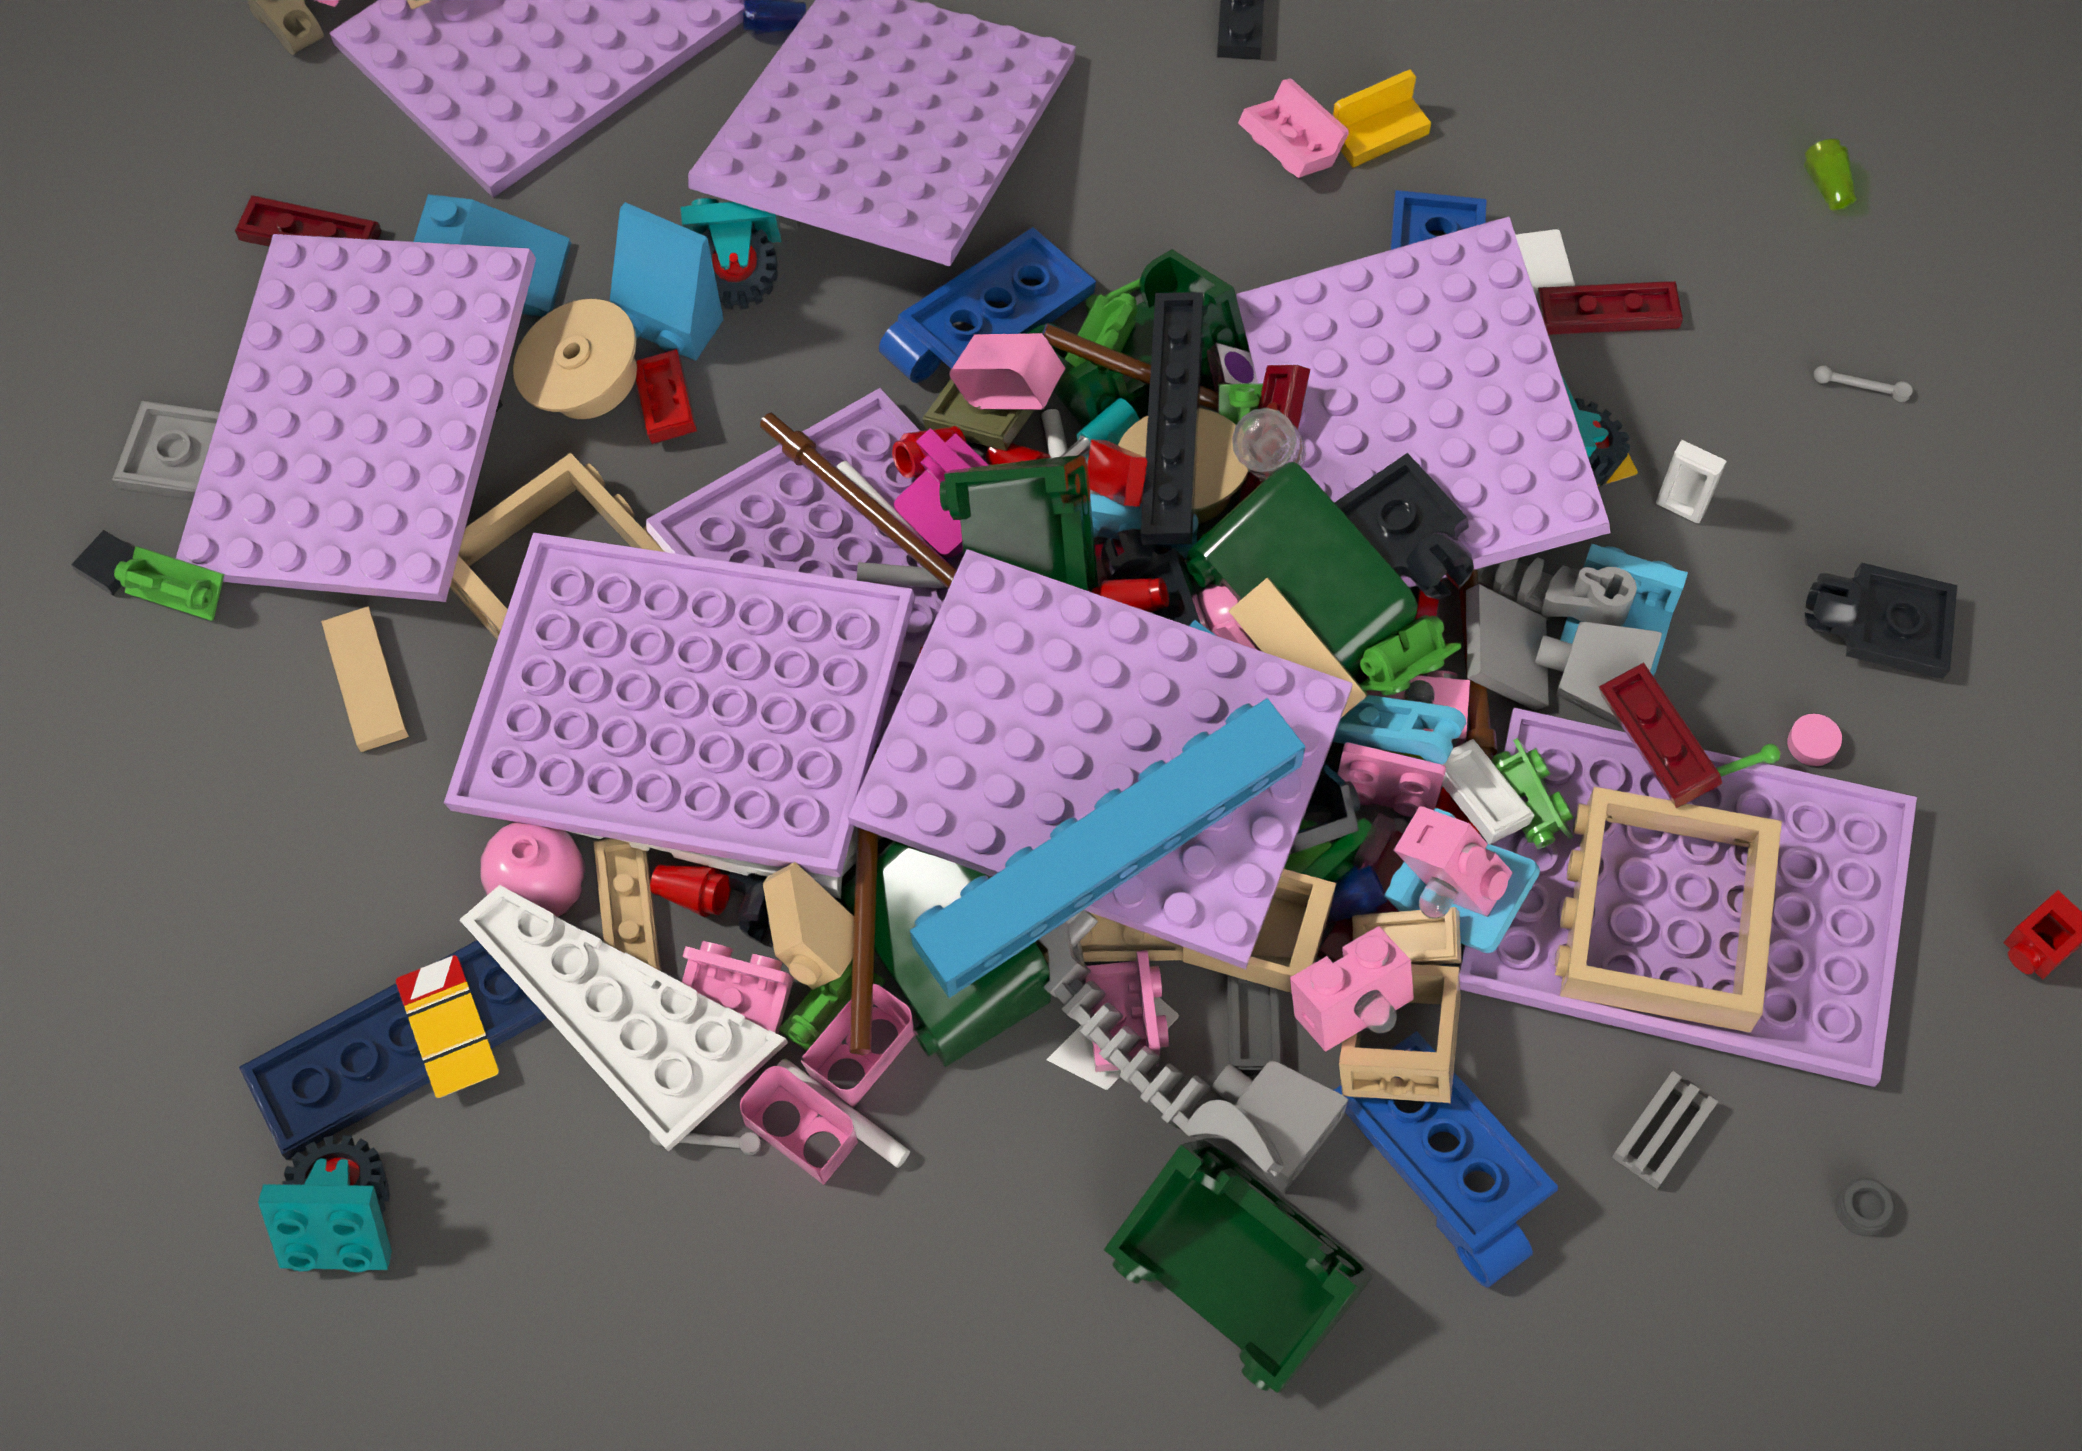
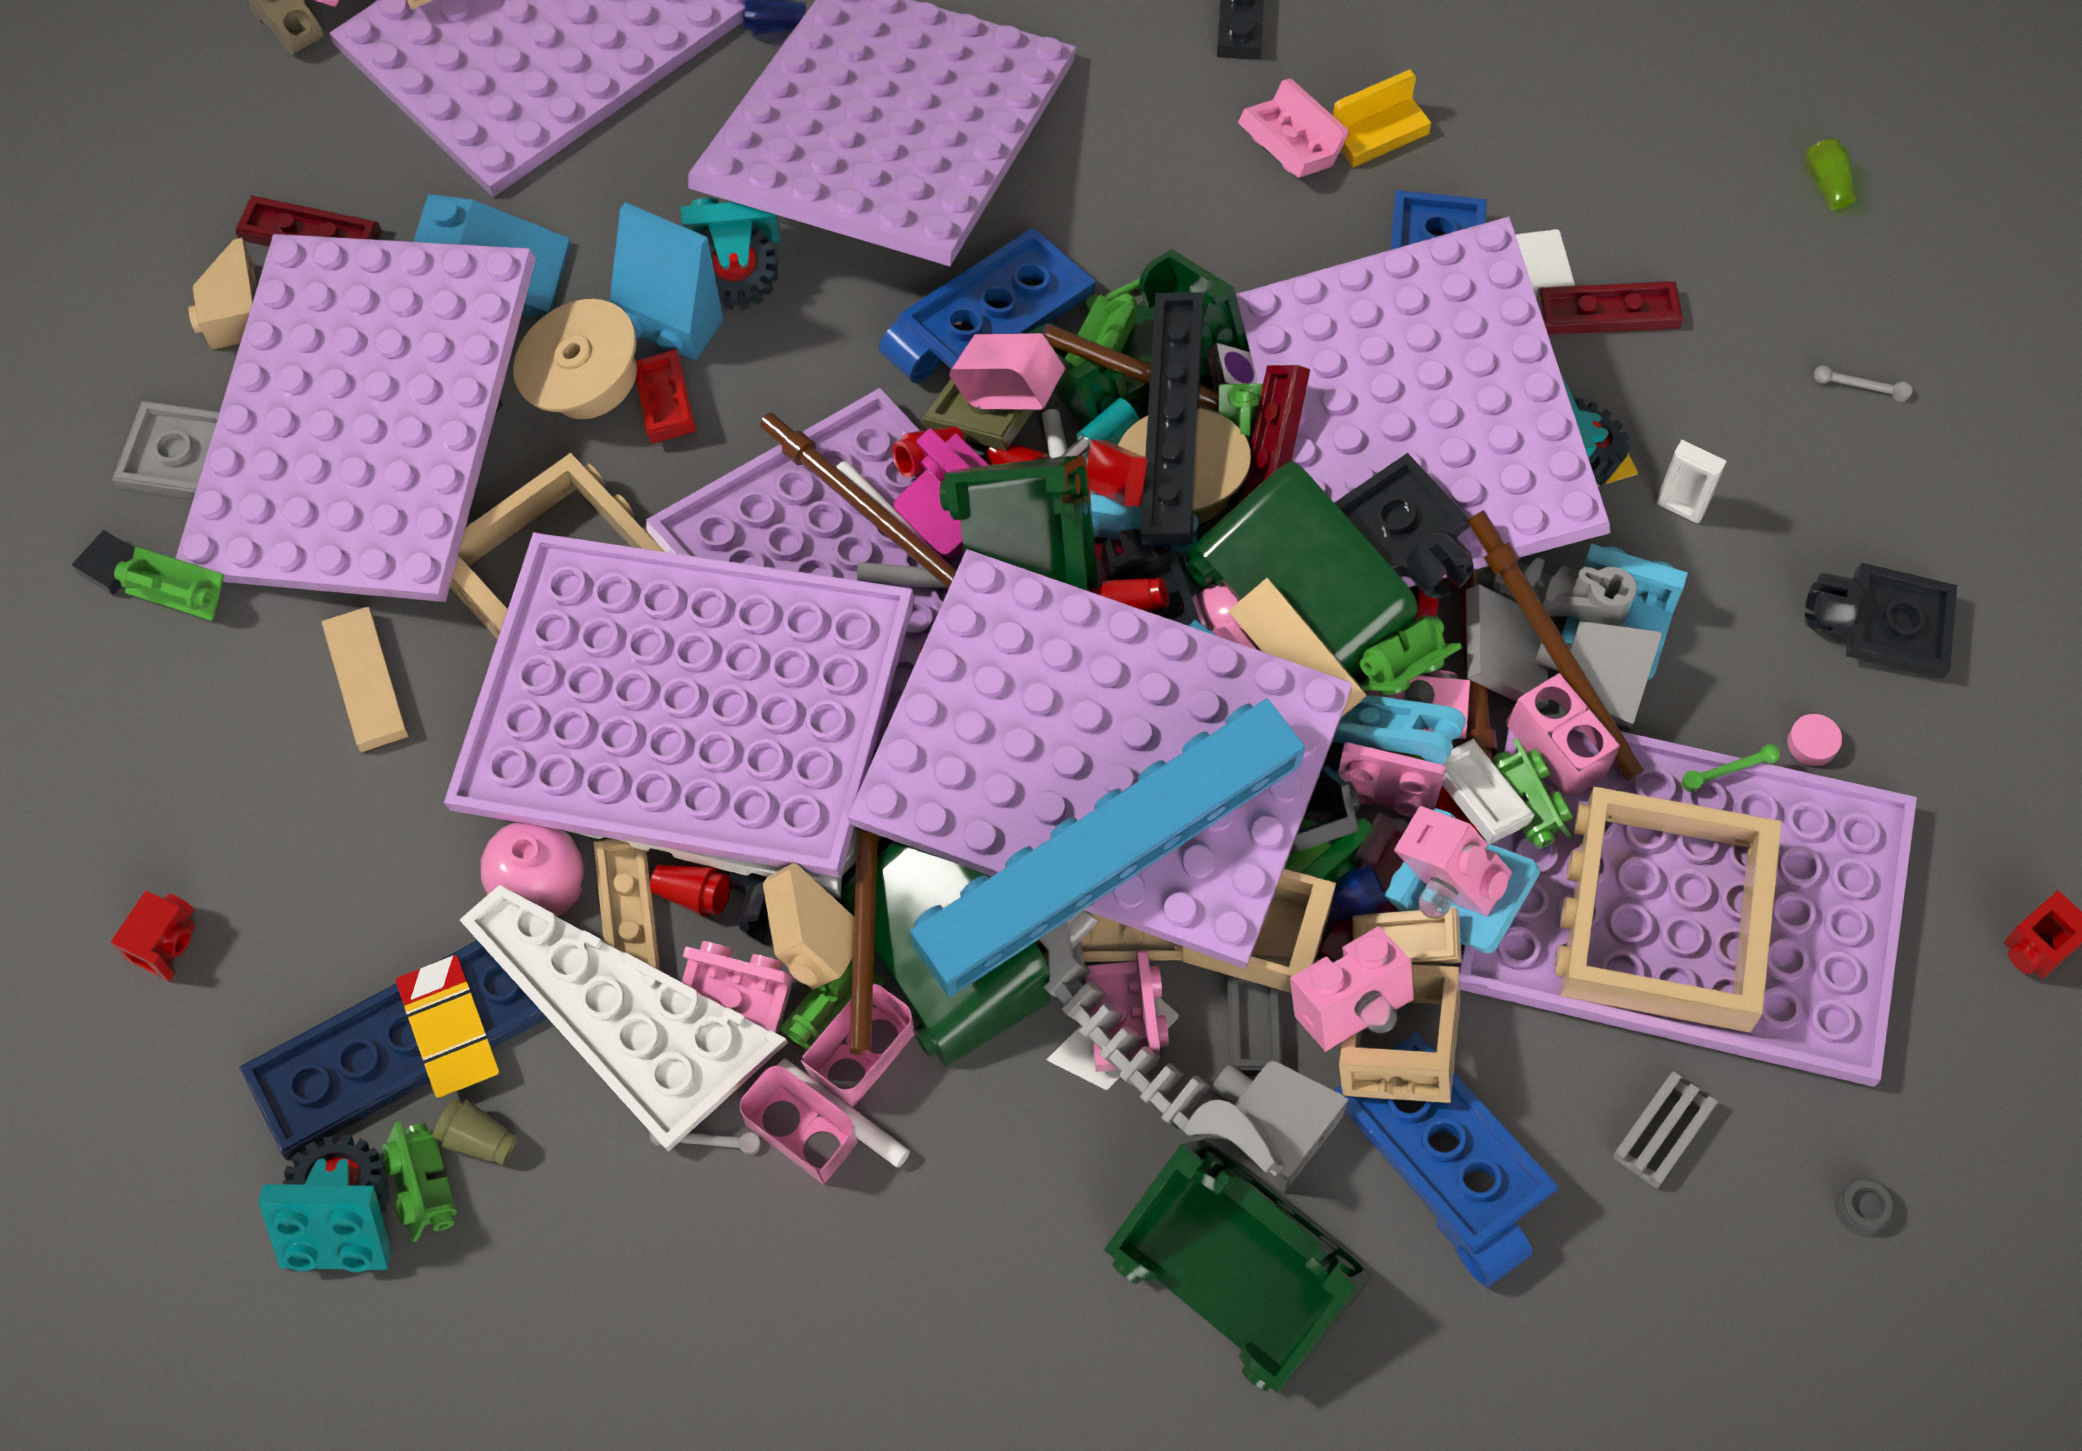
clear wheel [1232,408,1307,481] -> none
dark red tile [1599,662,1723,808] -> none
none -> red brick [110,890,195,982]
none -> tan slope [188,238,258,350]
none -> bright green hinge [381,1121,457,1242]
none -> olive cone [433,1099,518,1165]
none -> reddish brown bar [1468,510,1644,781]
none -> bright pink piece [1506,673,1620,796]

